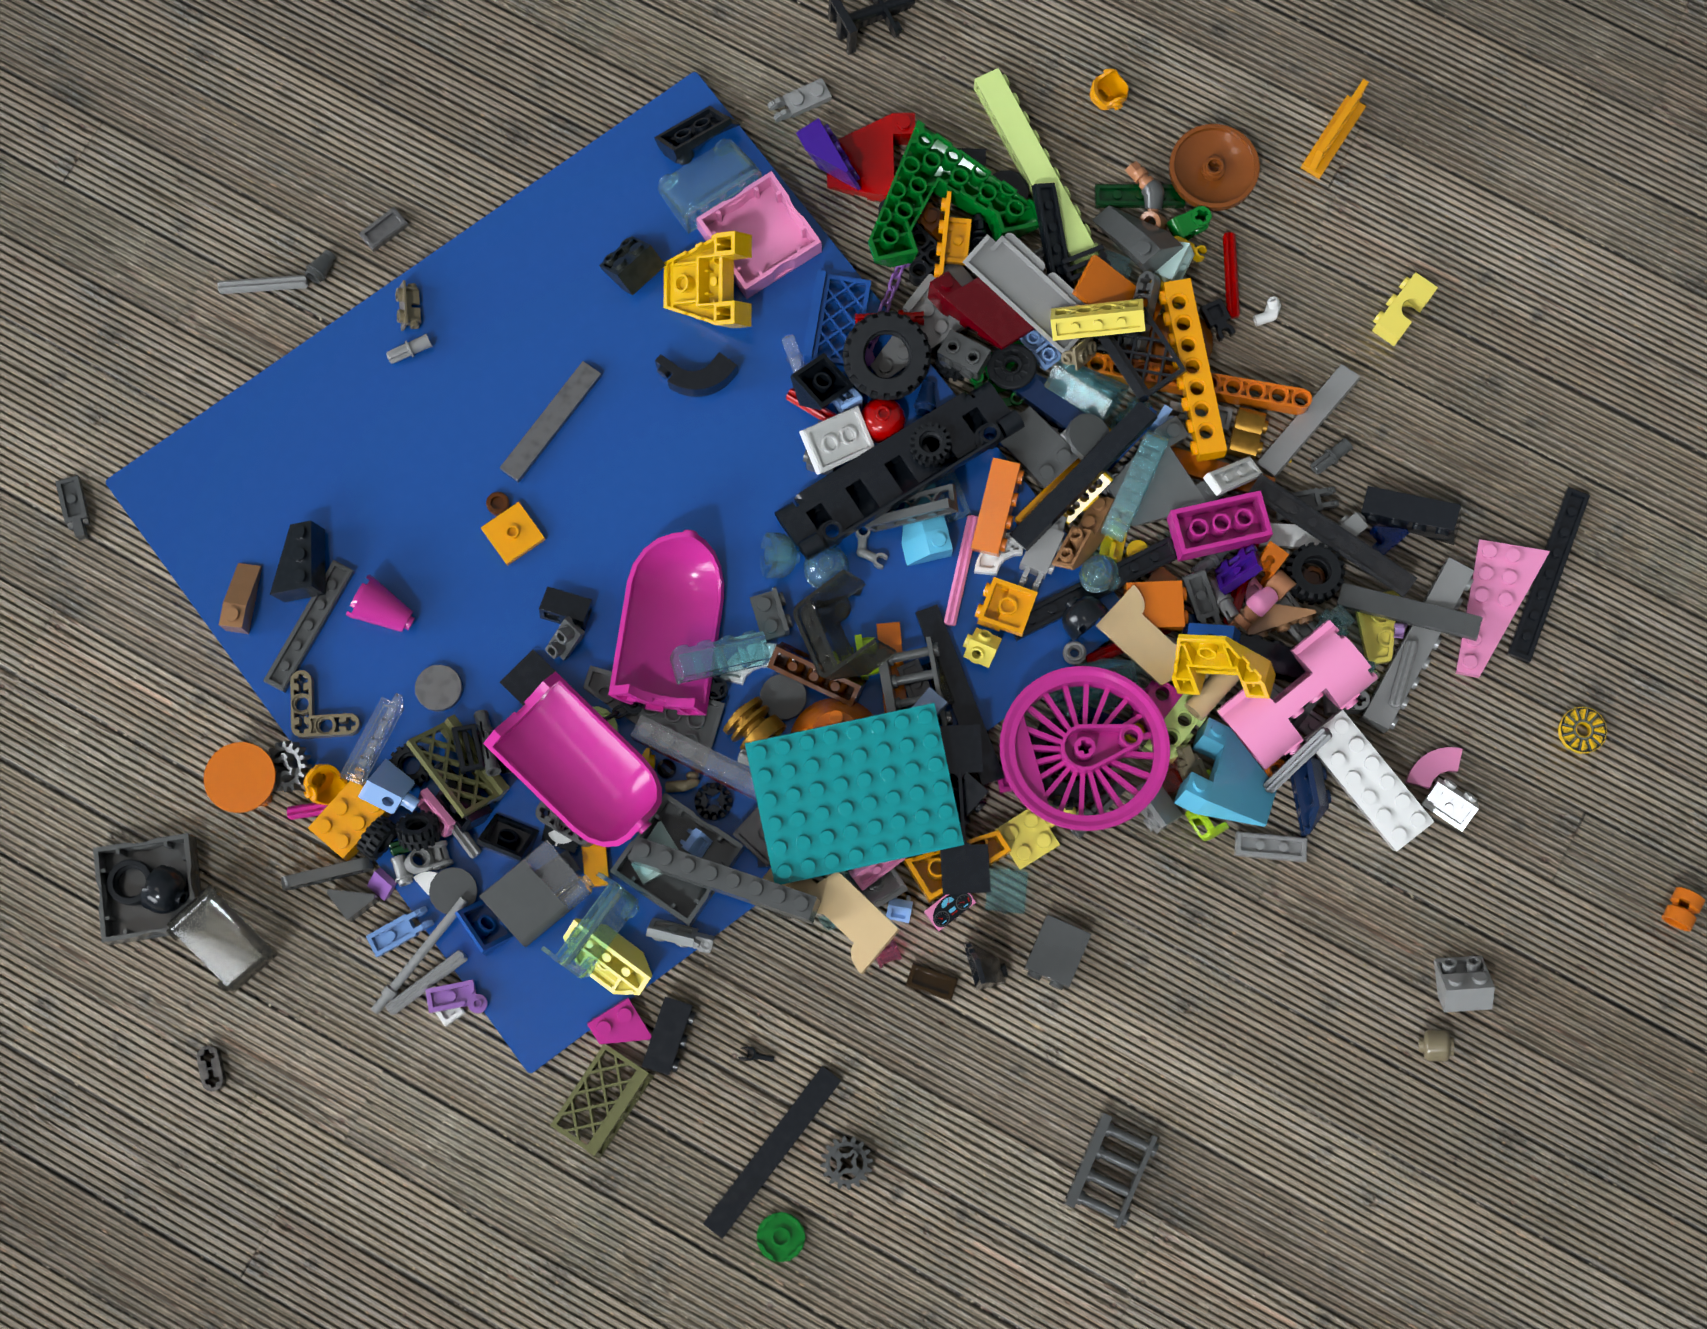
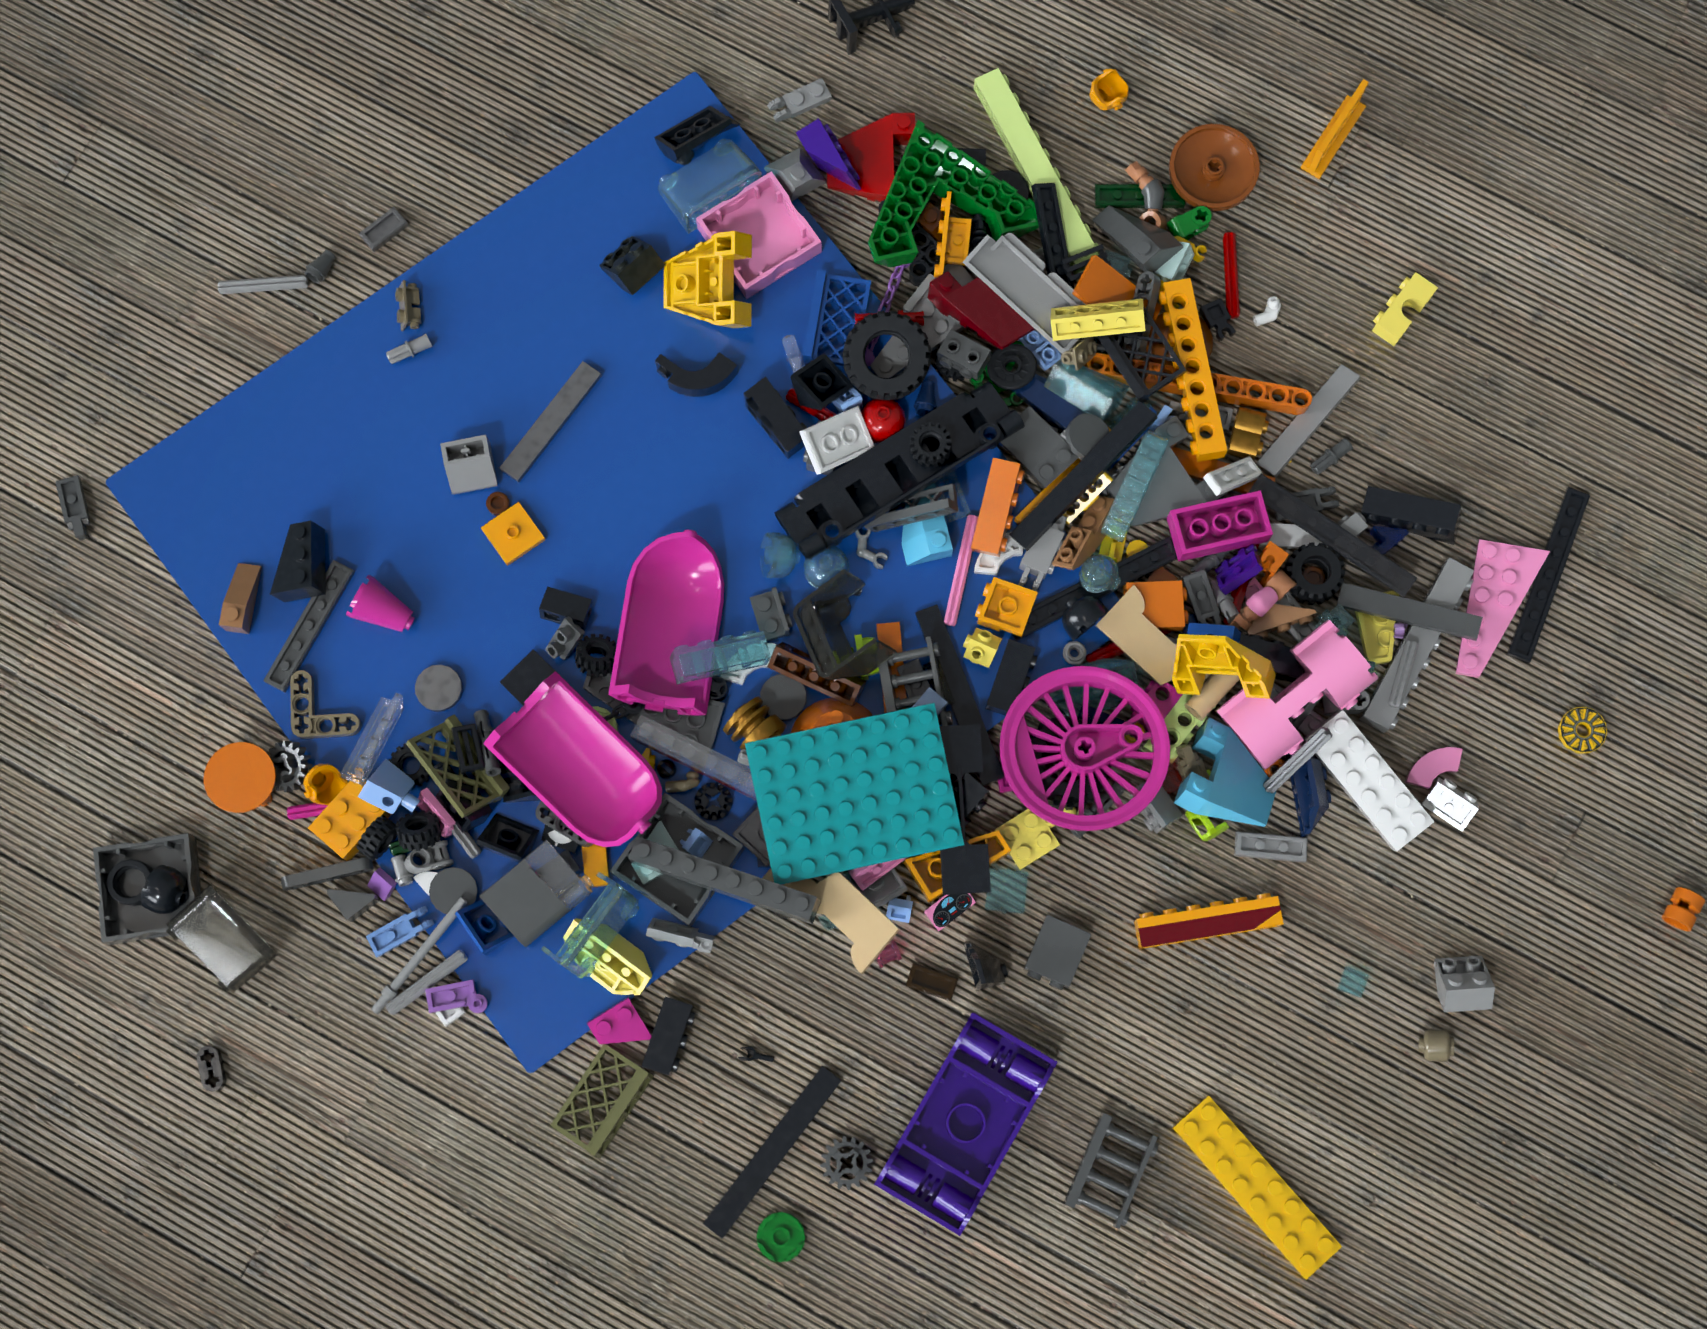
none -> light grey slope [440,435,498,495]
none -> black slope [503,776,540,803]
none -> black tyre [575,634,616,678]
none -> black wedge [744,376,807,459]
none -> light grey slope [764,148,826,202]
none -> dark purple piece [874,1012,1058,1236]
none -> black brick [985,639,1038,716]
none -> brick [1134,893,1284,949]
none -> yellow plate [1172,1096,1342,1280]
none -> clear light blue tile [1337,966,1369,998]

